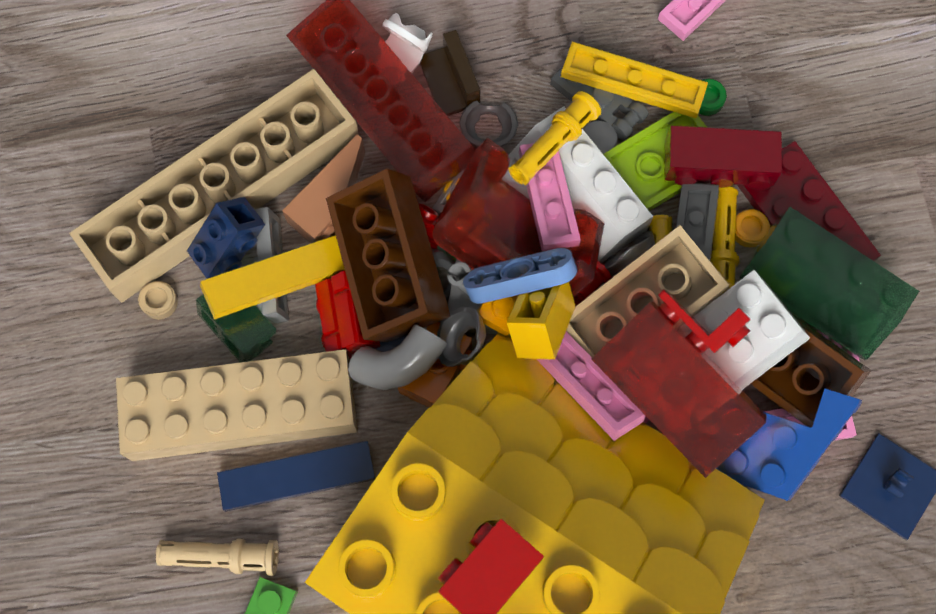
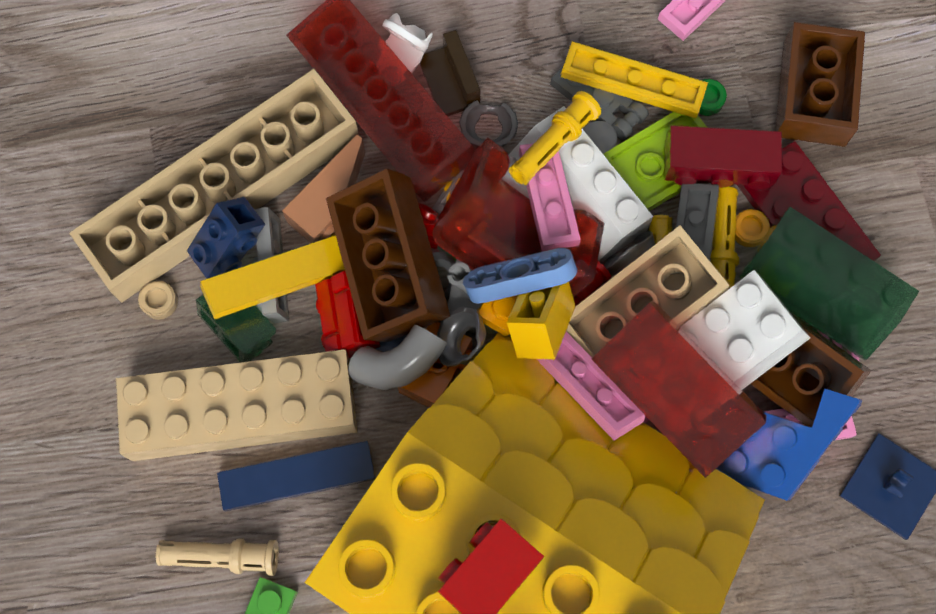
red bracket [658,289,752,353] -> none
none -> reddish brown brick [775,22,865,147]

